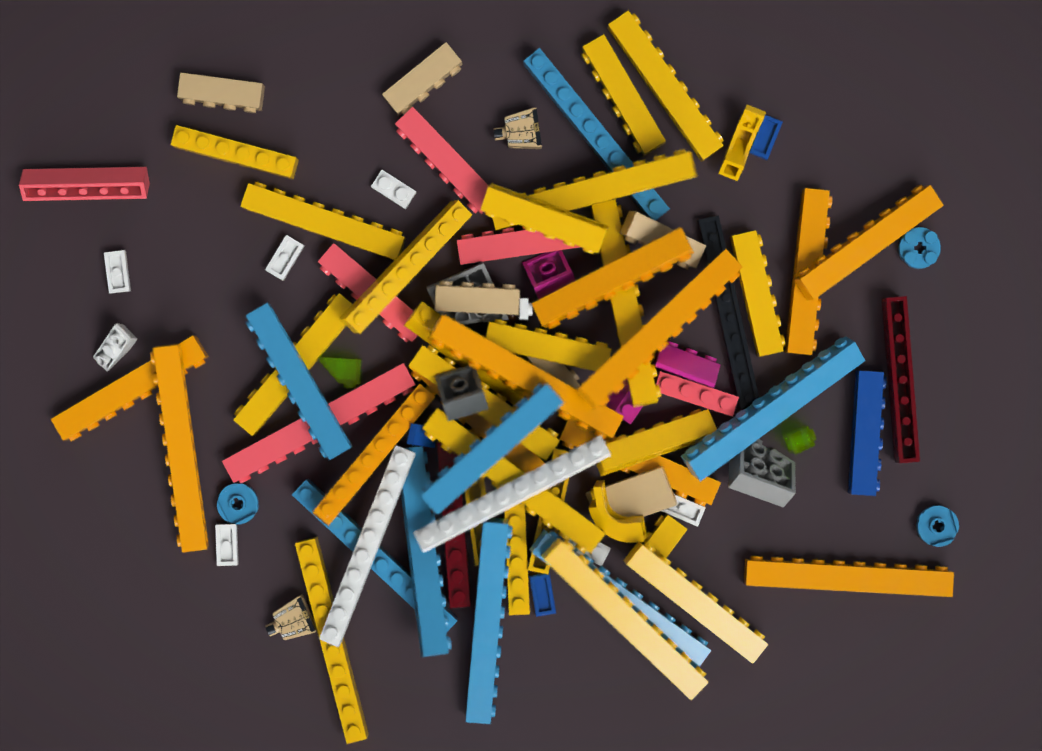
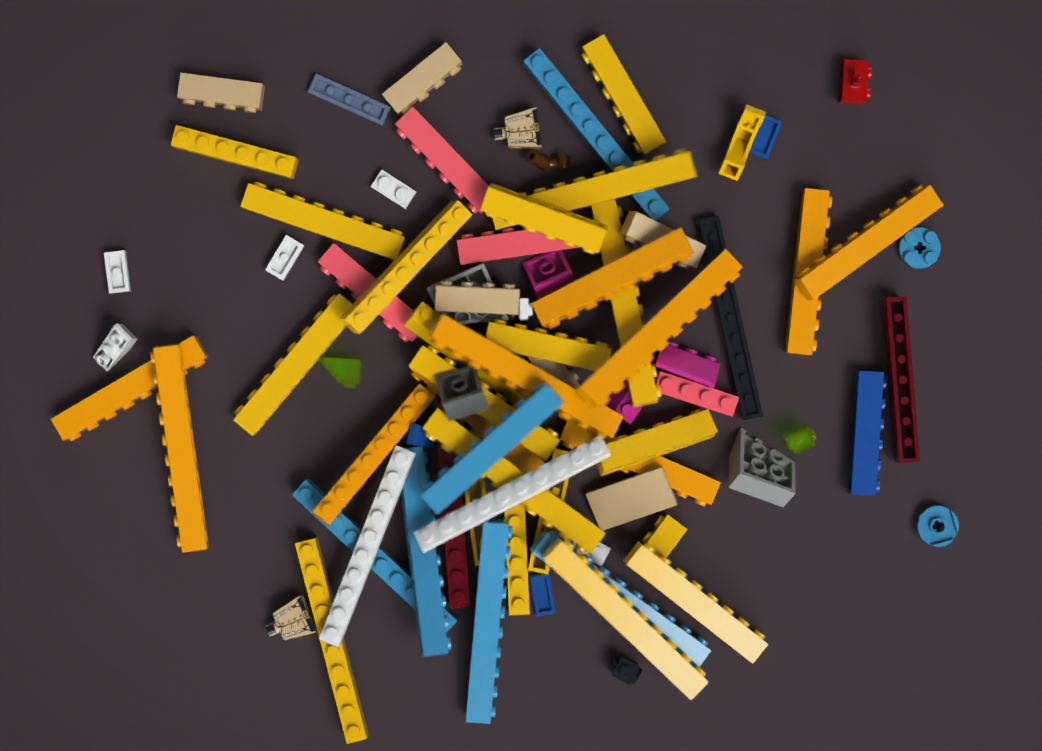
coral brick [19,167,150,201] -> none
white plate [215,524,239,566] -> none
dark azure plate [217,483,259,524] -> none
coral brick [222,363,416,484] -> none
dark azure brick [245,303,353,460] -> none
yellow arch [589,480,647,543] -> none
yellow brick [607,10,724,162] -> none
white plate [662,494,706,527] -> none
dark azure brick [681,336,865,481] -> none
yellow brick [730,230,786,357] -> none
light orange brick [744,556,954,597] -> none
none -> sand blue tile [307,73,391,126]
none -> reddish brown piece [526,150,572,171]
none -> black brick [610,654,642,685]
none -> red brick [839,59,872,105]

